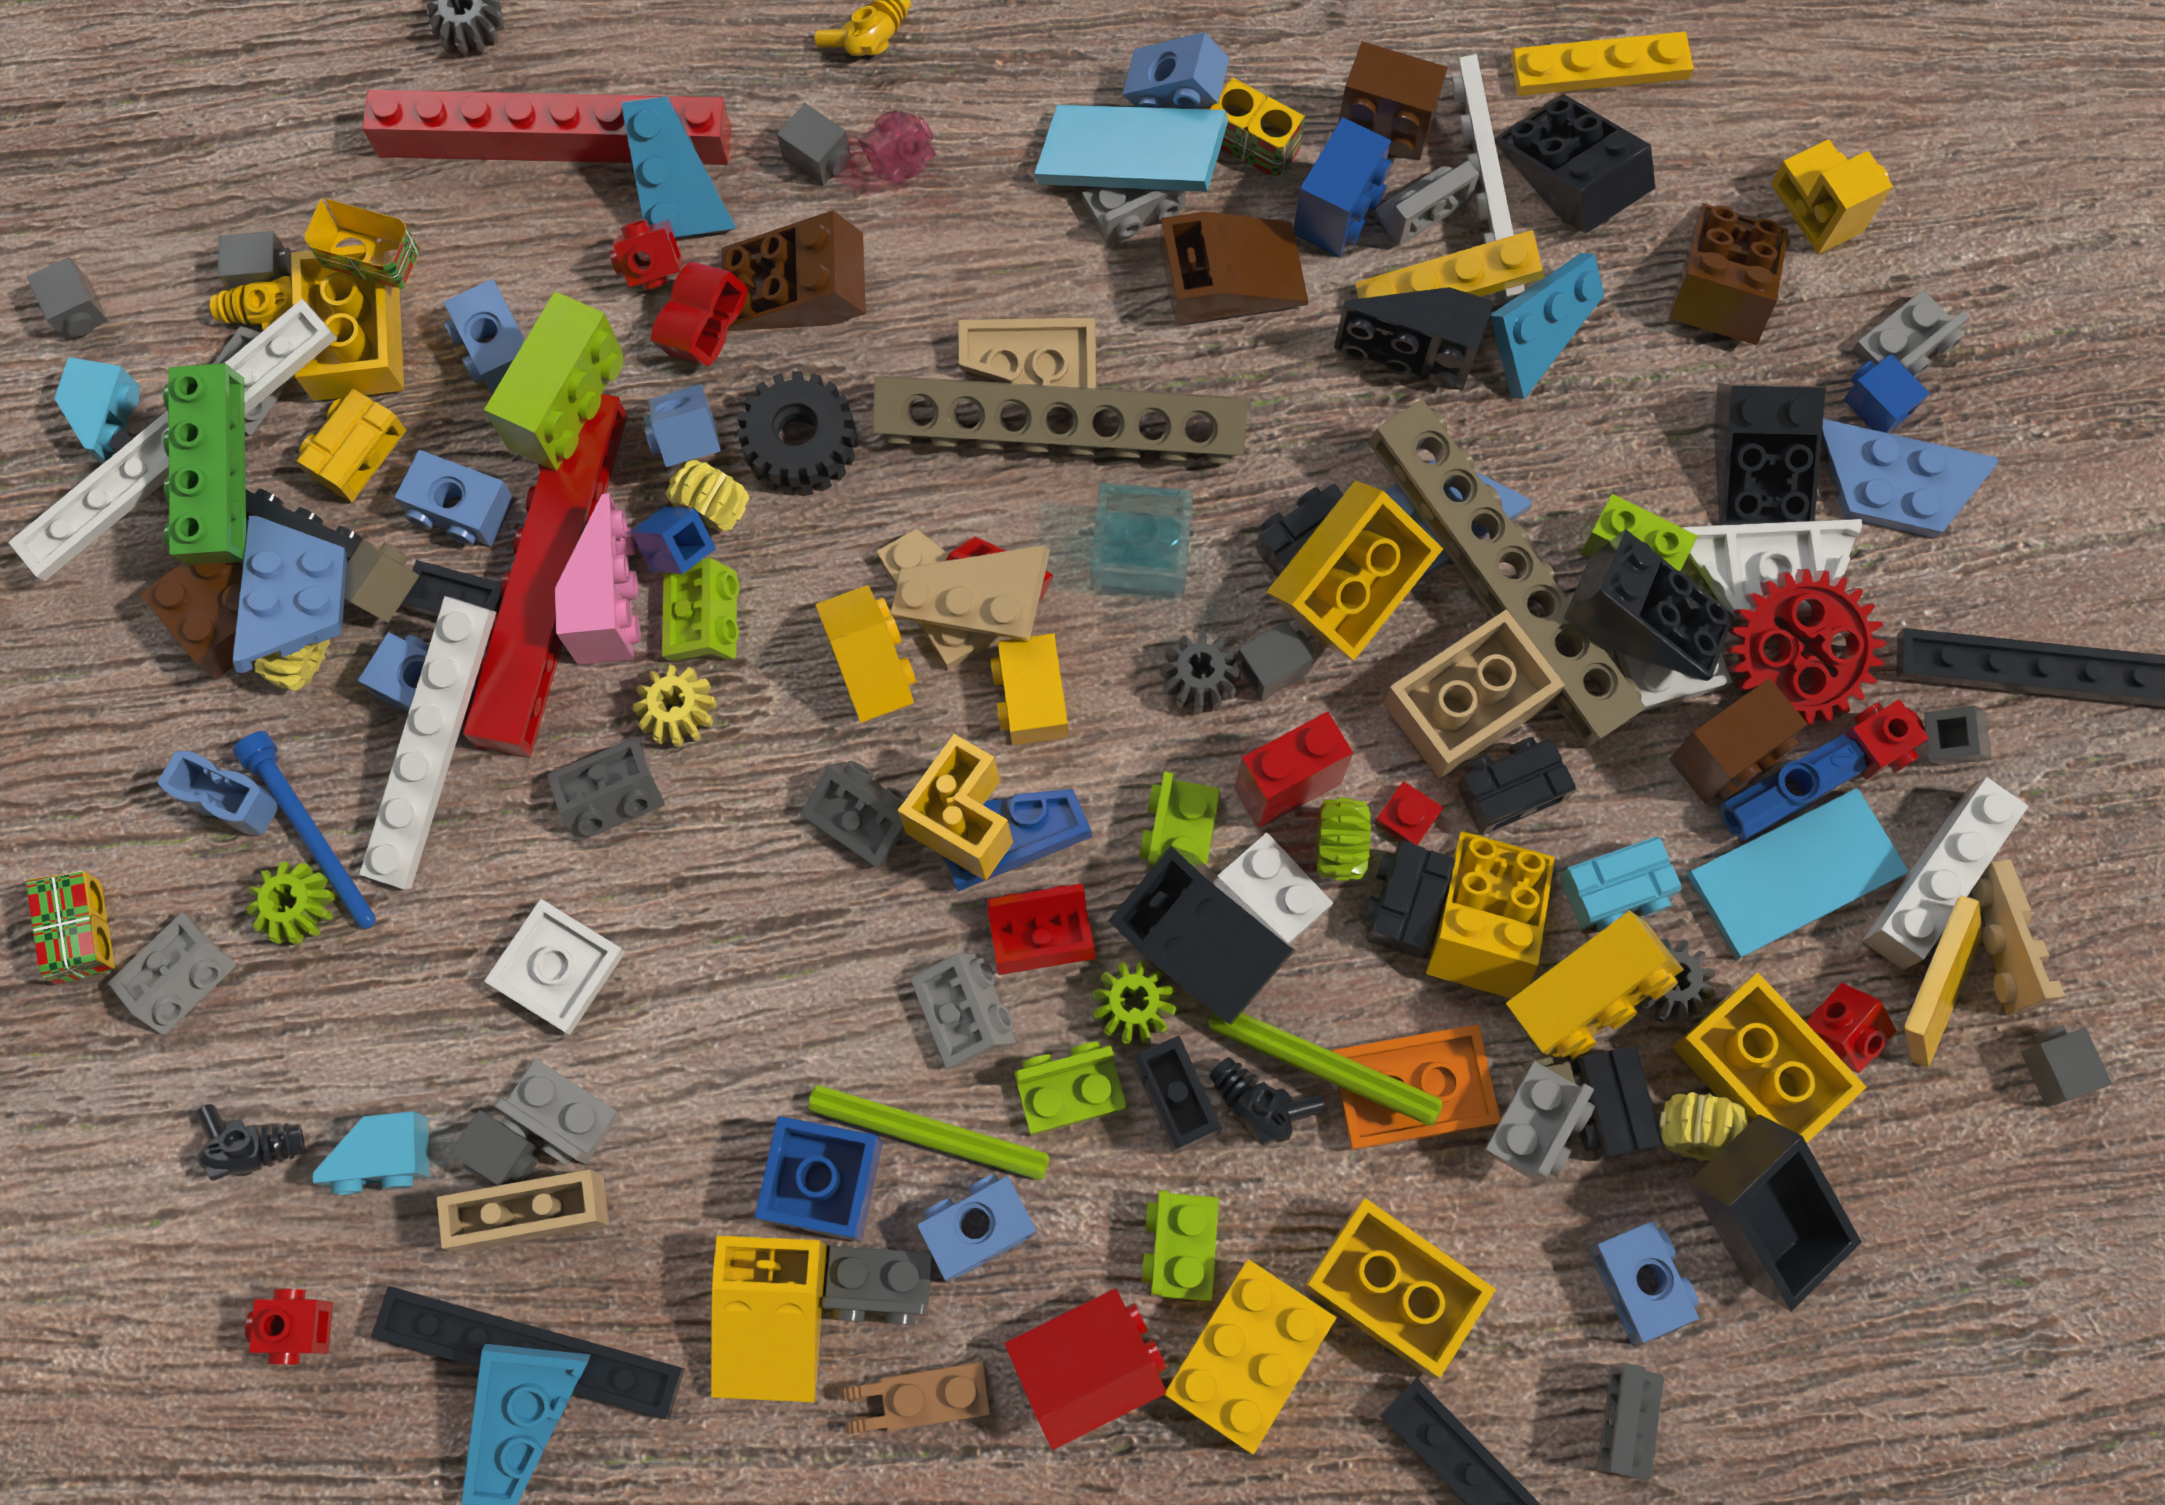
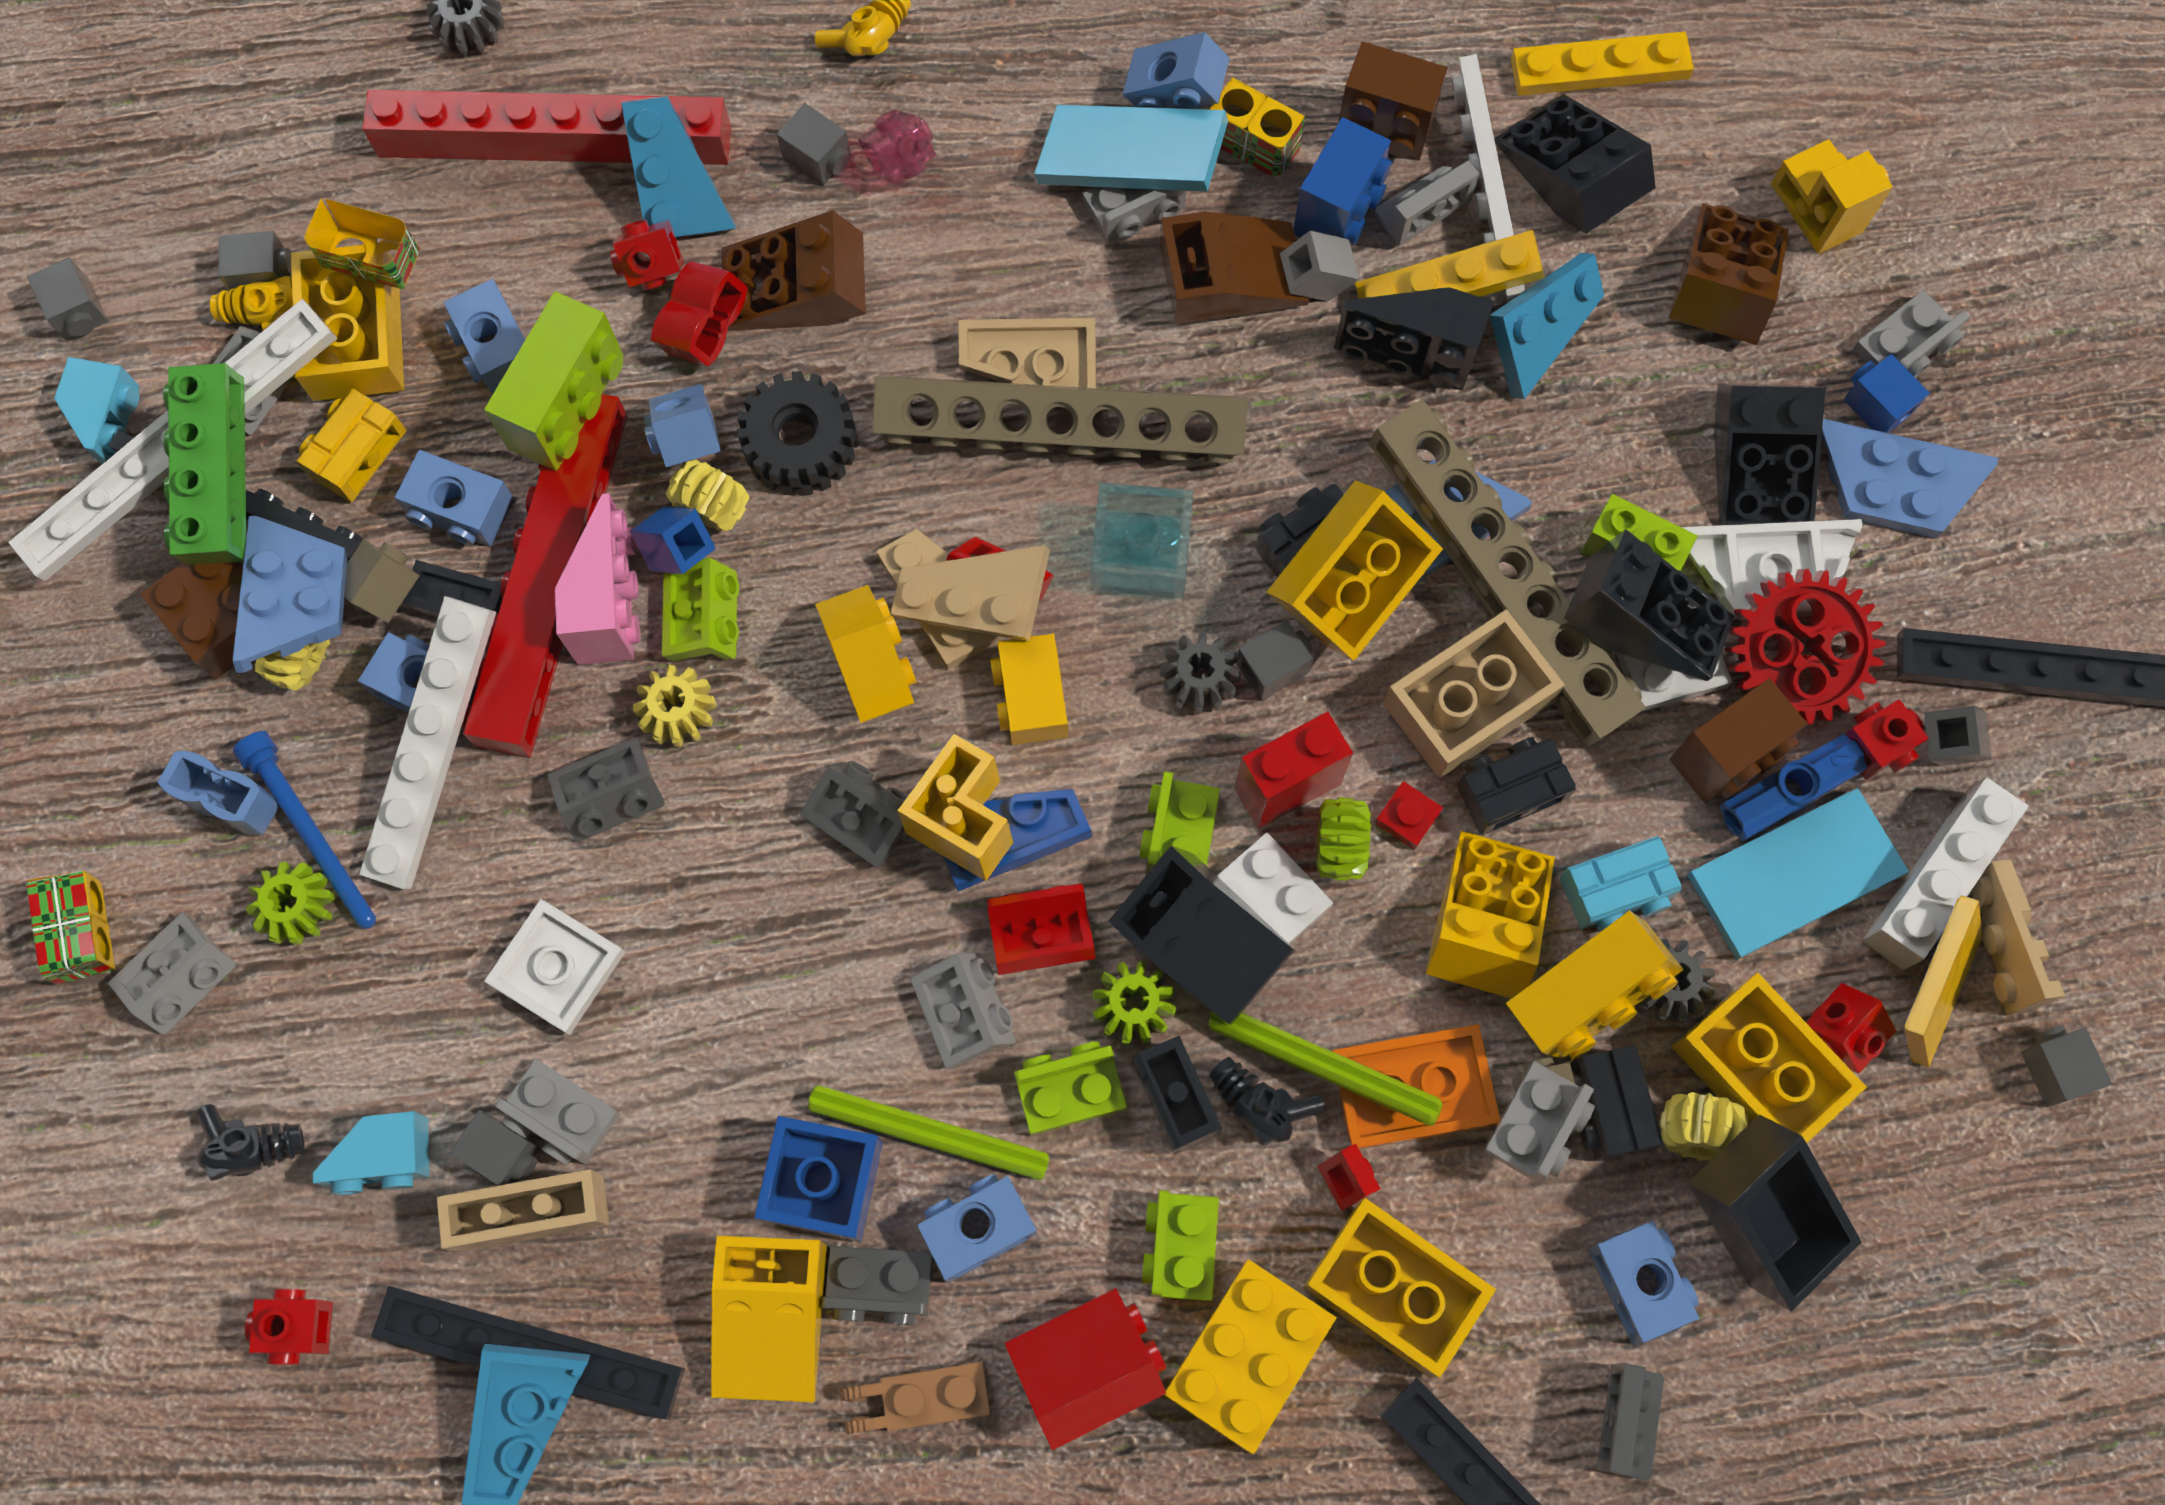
black brick [1361,841,1456,959] -> none
none -> light grey brick [1280,231,1359,301]
none -> red plate [1317,1143,1381,1211]

